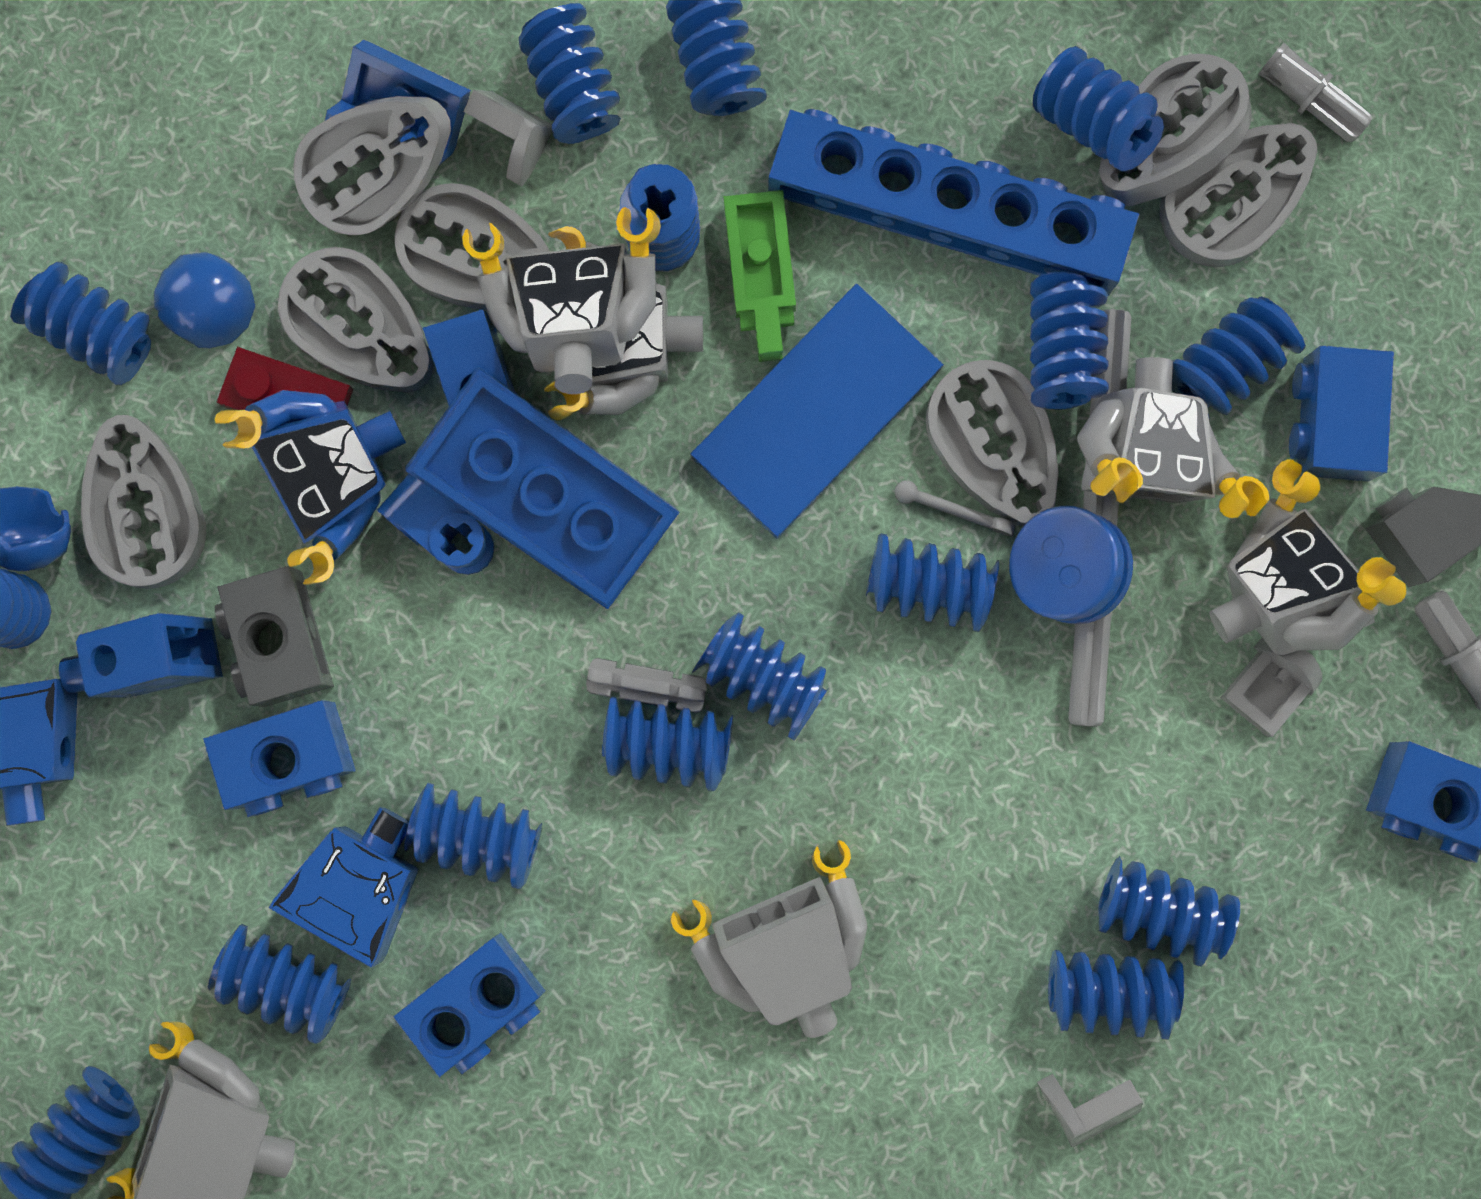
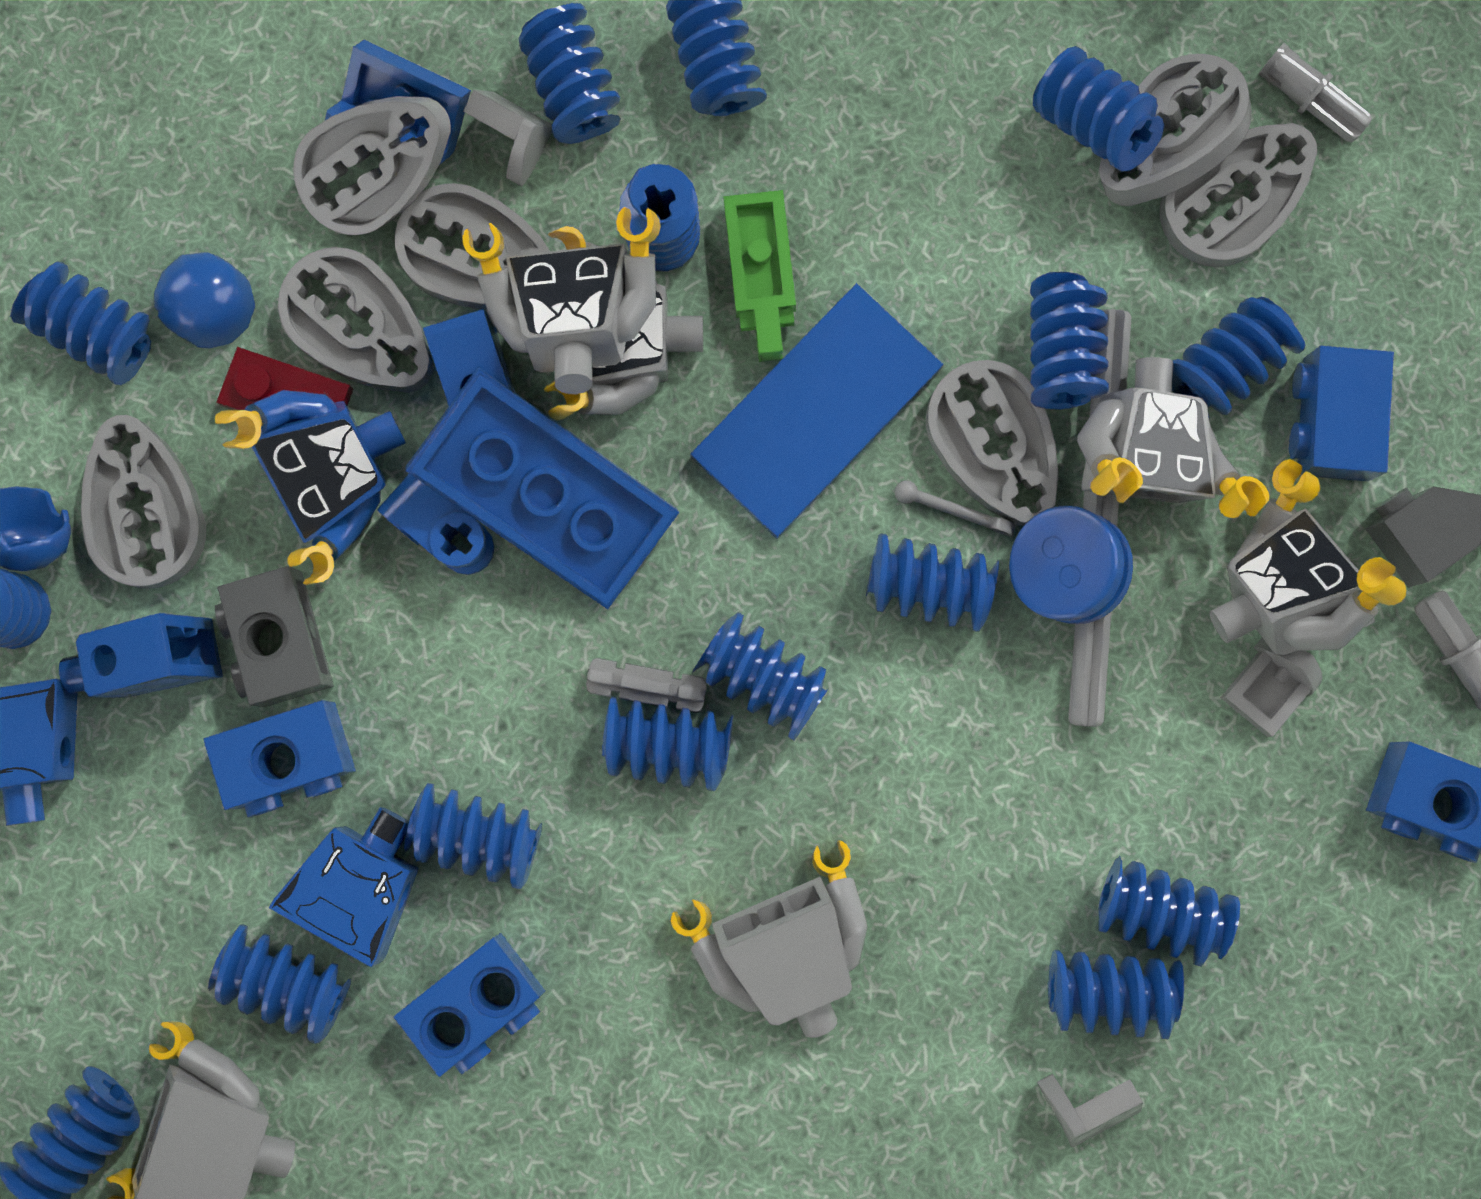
blue brick [768,109,1139,296] -> none

